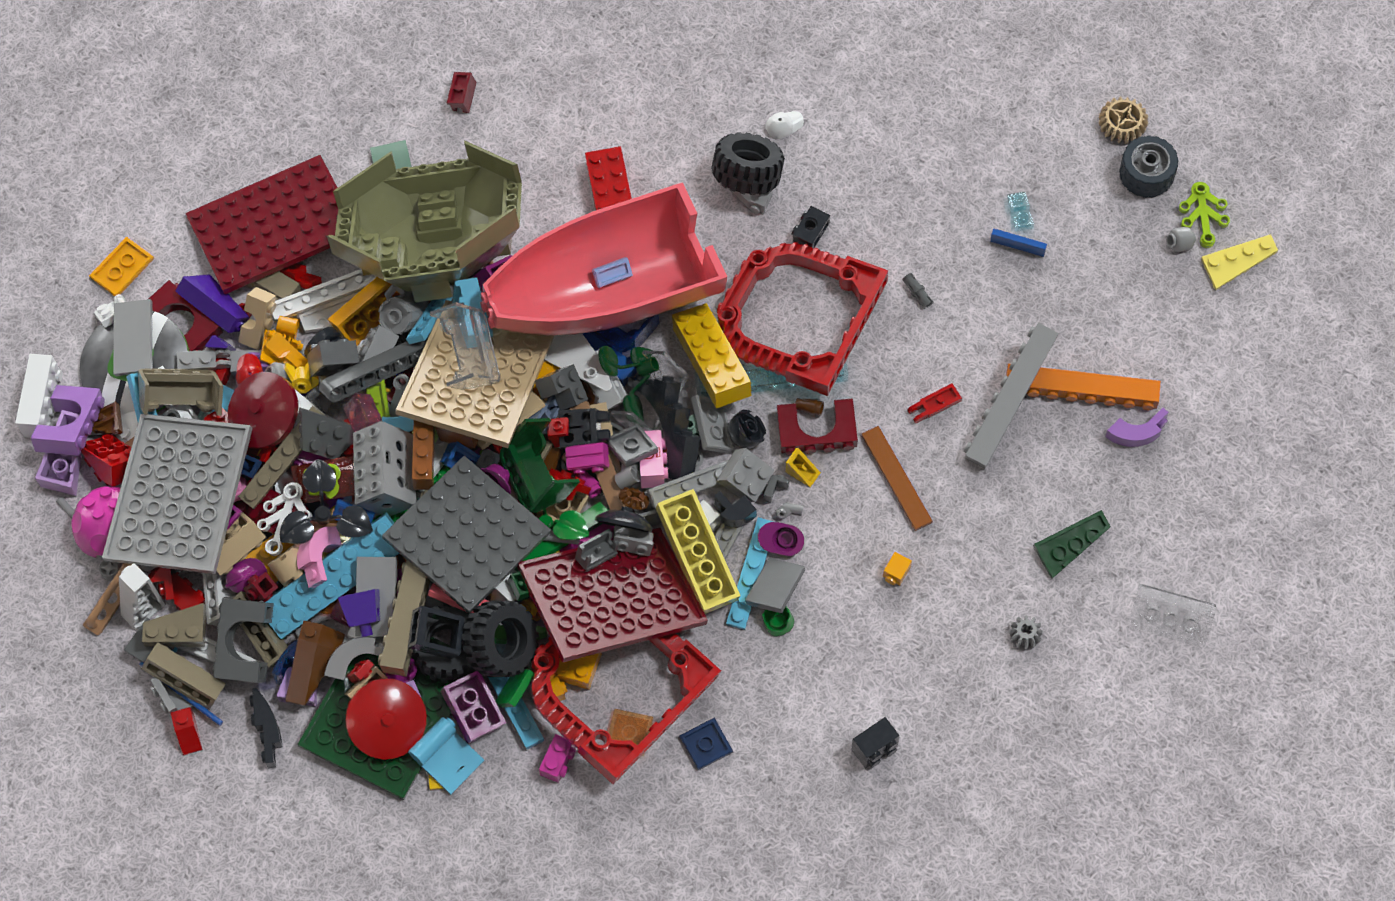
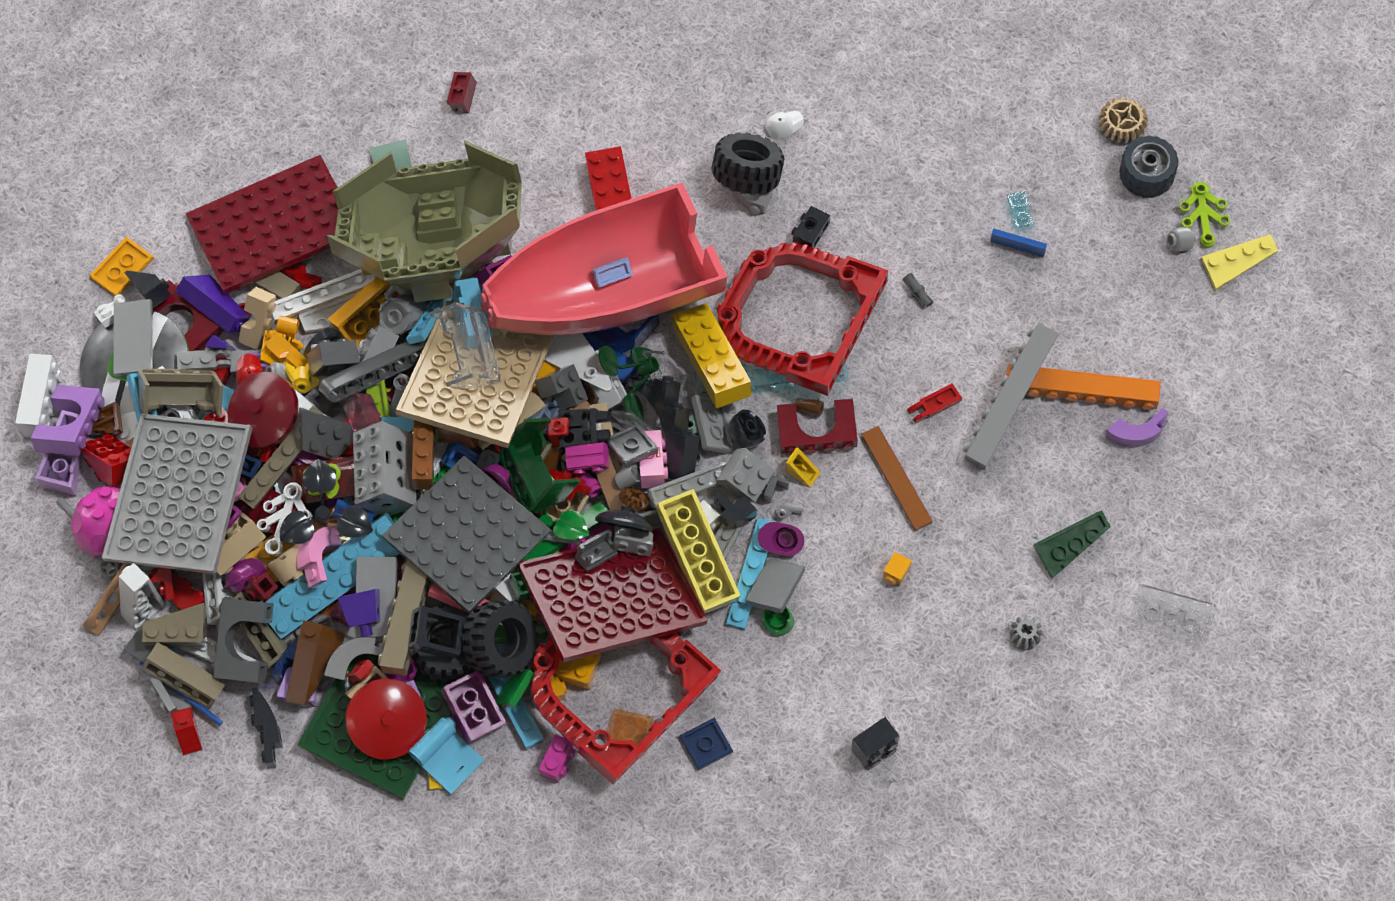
none -> black slope [124,270,171,309]

